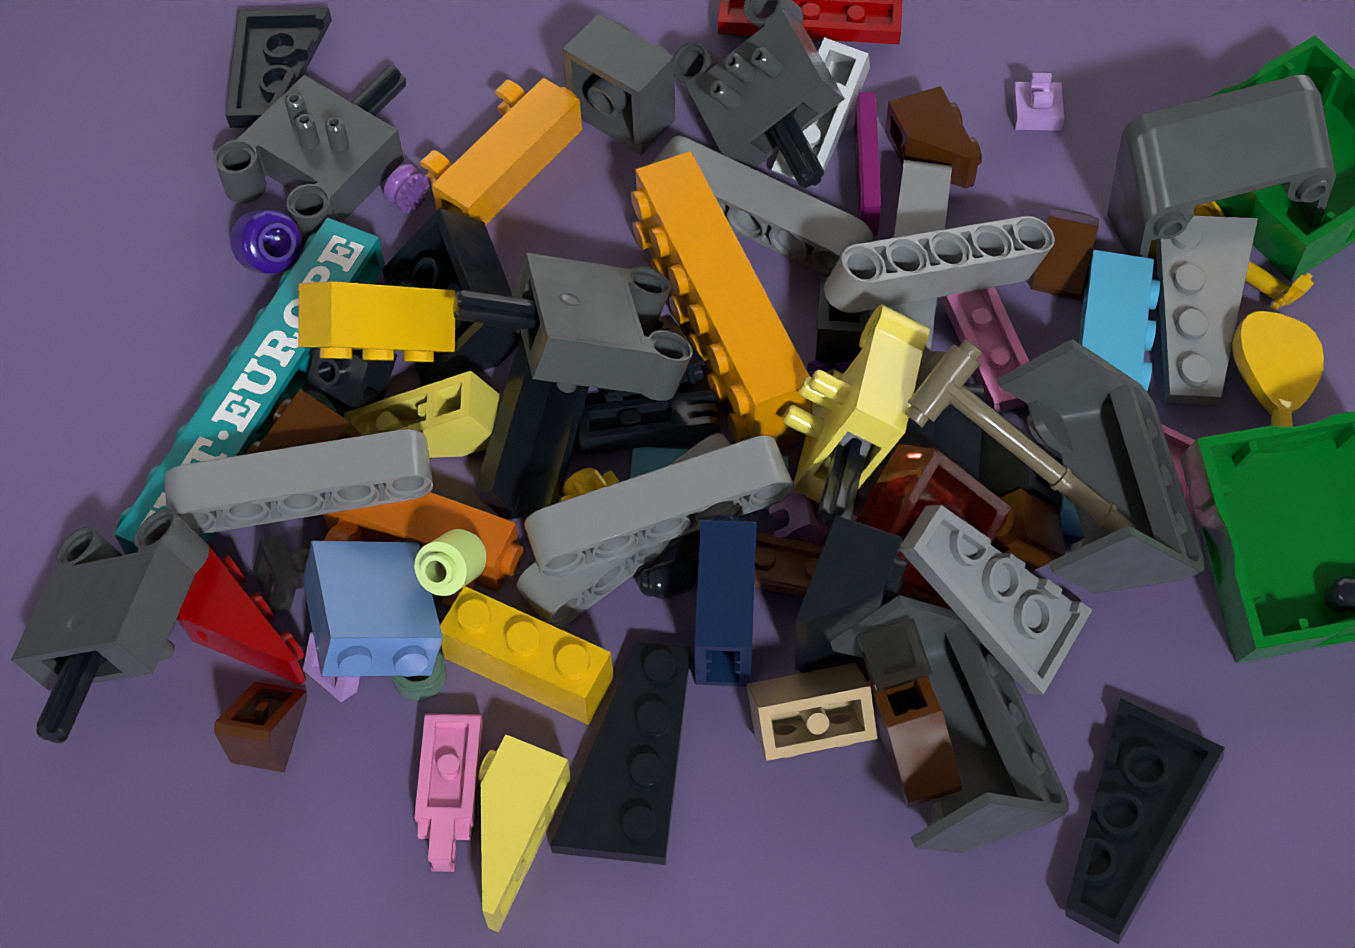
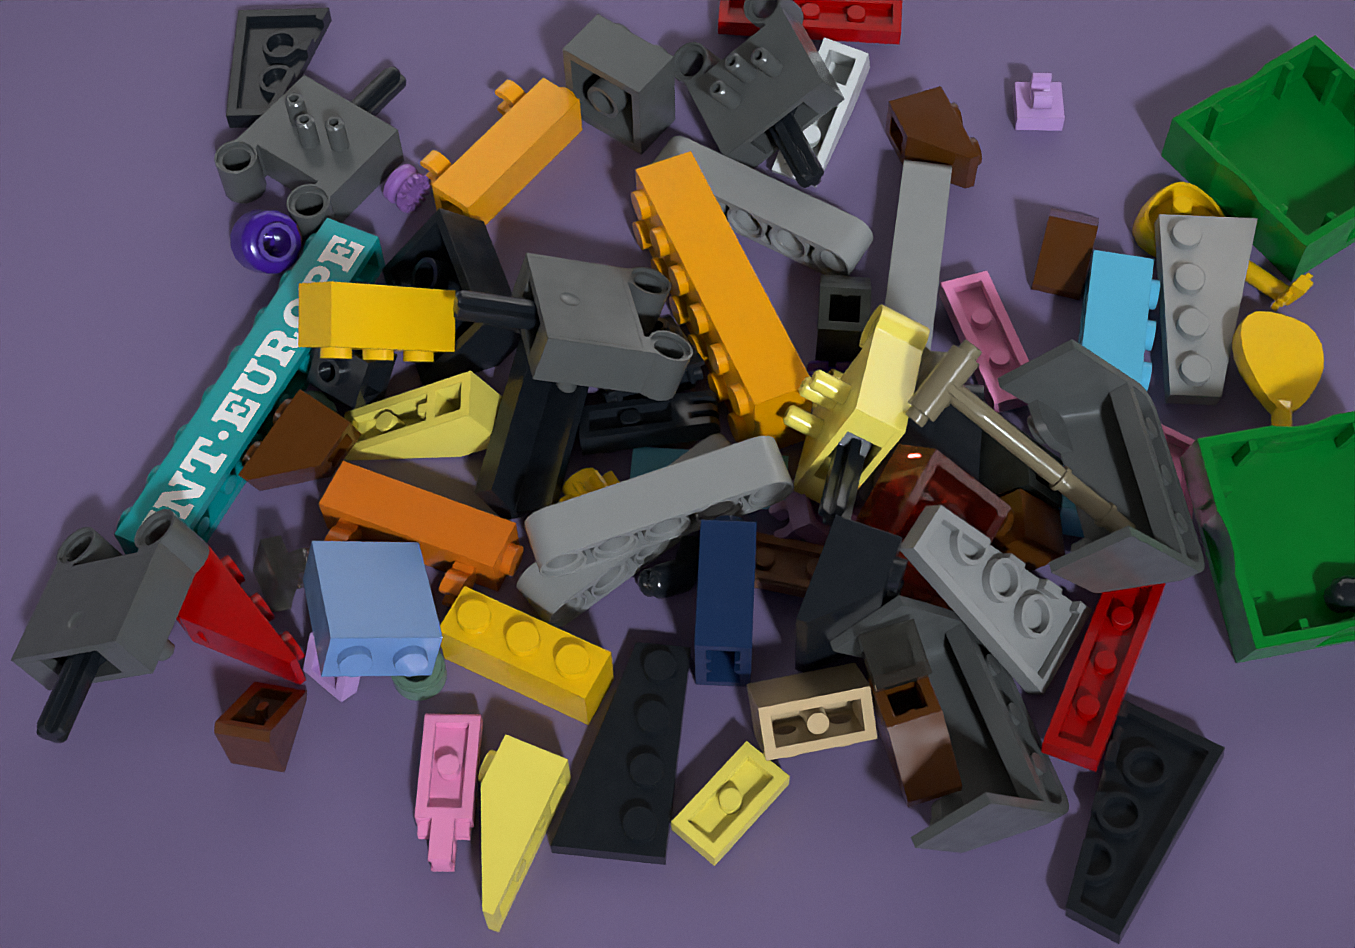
light grey beam [164,429,433,535] -> none
yellowish green brick [414,529,486,596] -> none
light grey beam [824,216,1055,313] -> none
magenta tile [854,92,881,236] -> none
dark grey windscreen [1107,75,1336,258] -> none
none -> light yellow plate [671,741,790,866]
none -> red plate [1041,583,1166,772]

